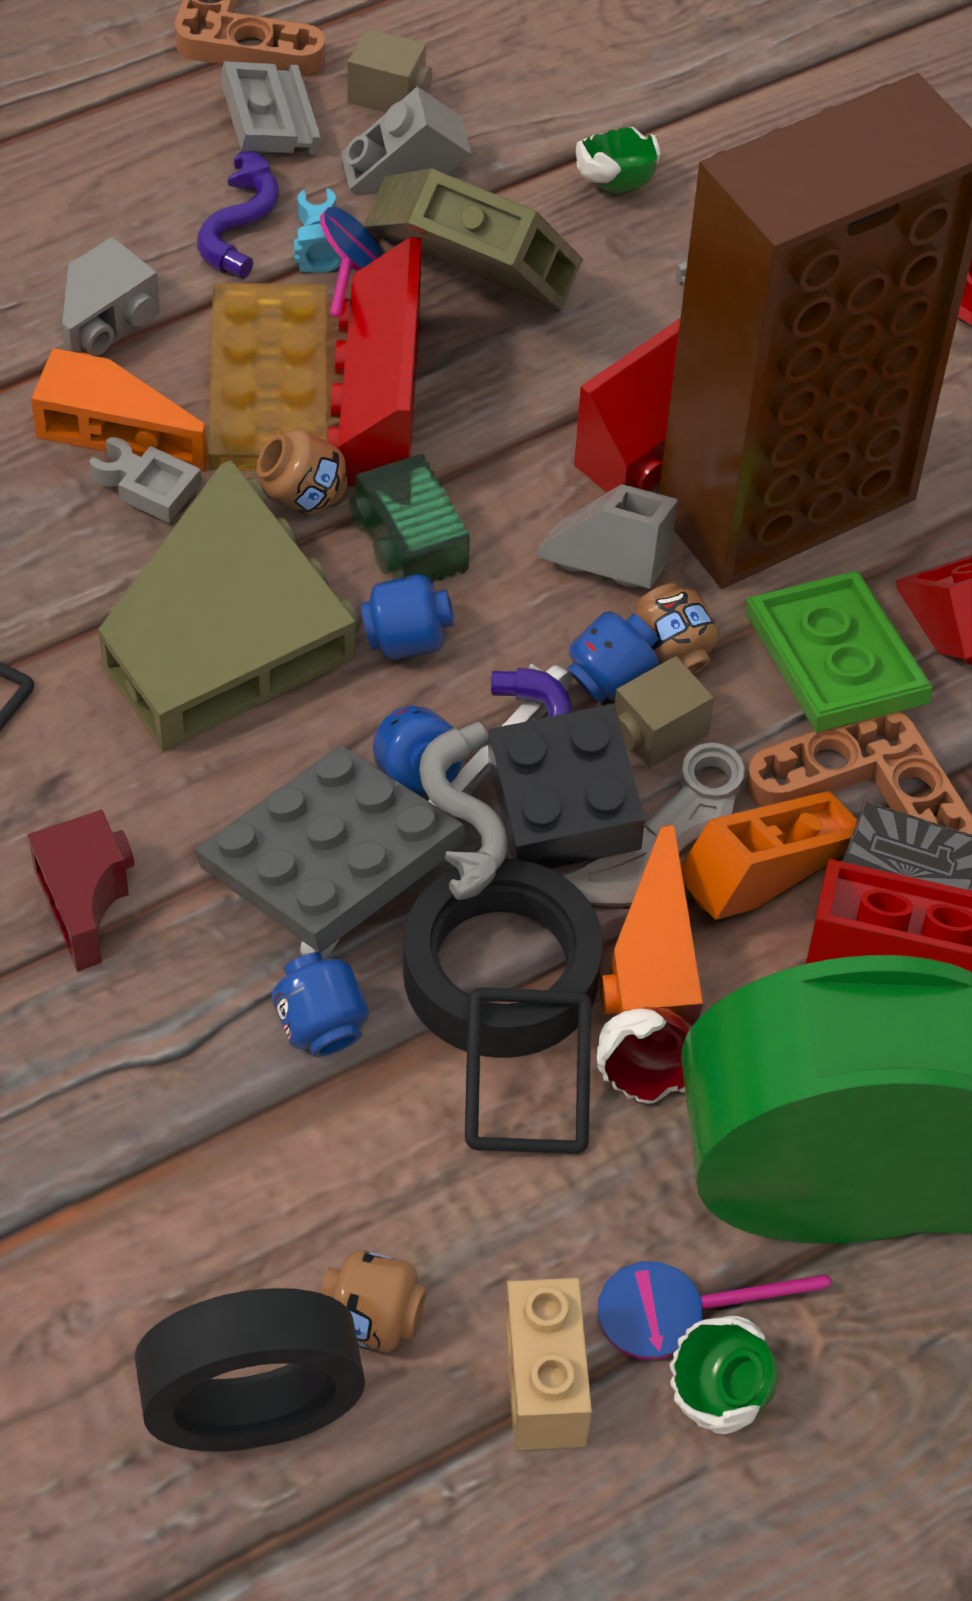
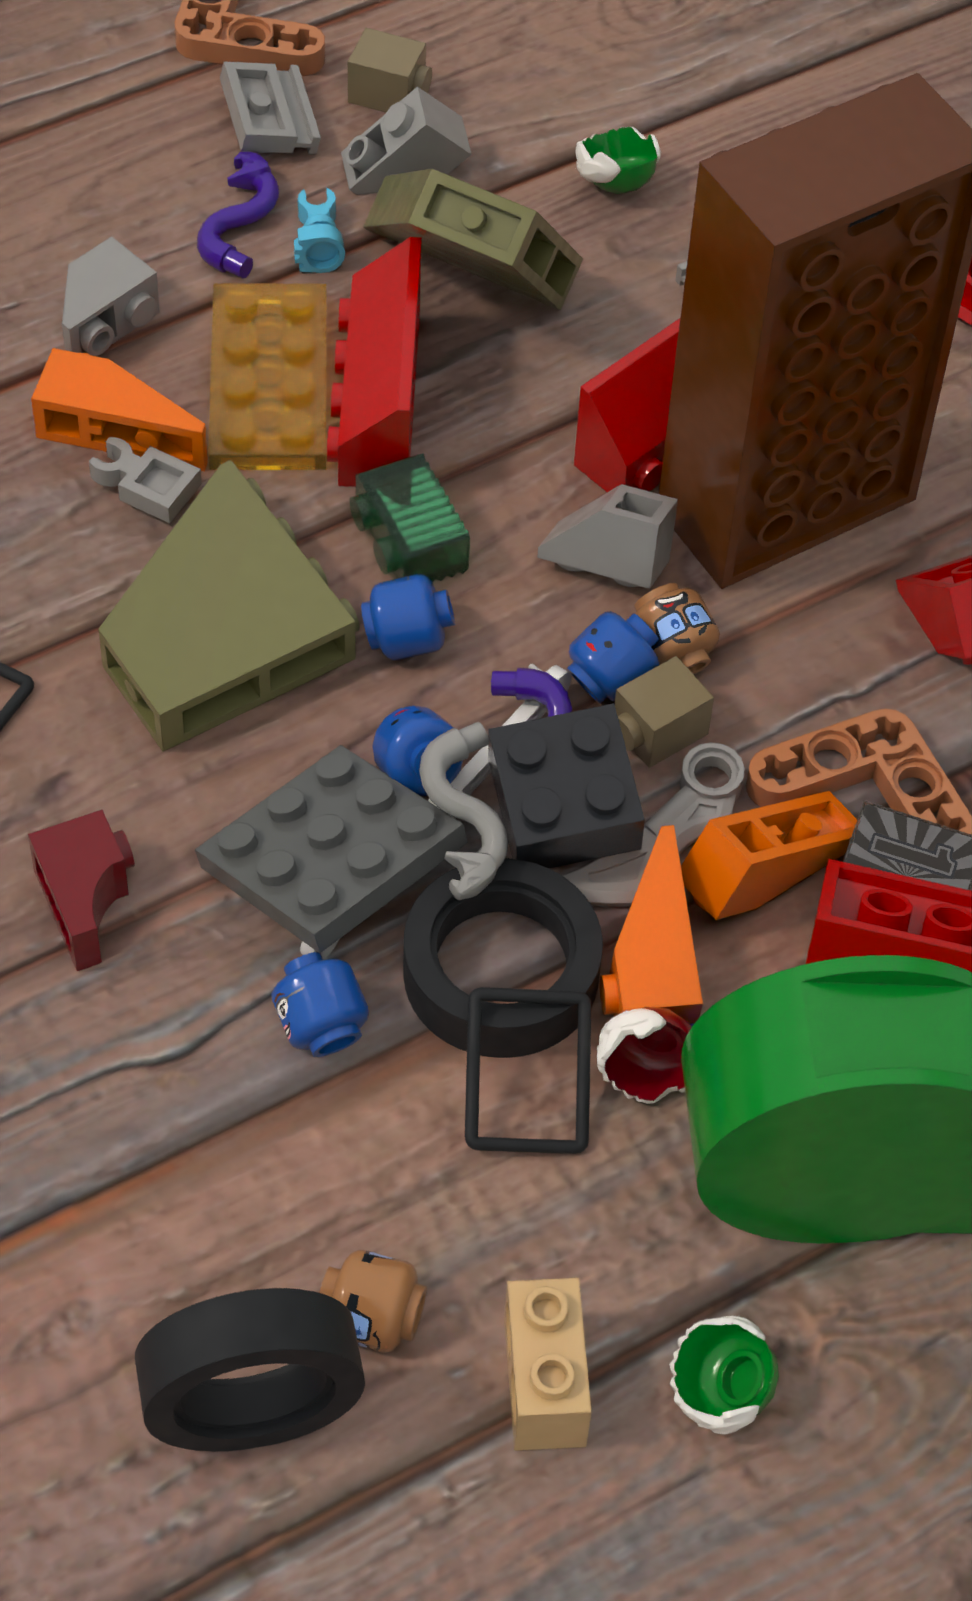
medium nougat head [257,428,348,516] -> none
piece [320,207,383,318] -> none
blue piece [598,1262,832,1360] -> none
bright green tile [746,570,933,733] -> none

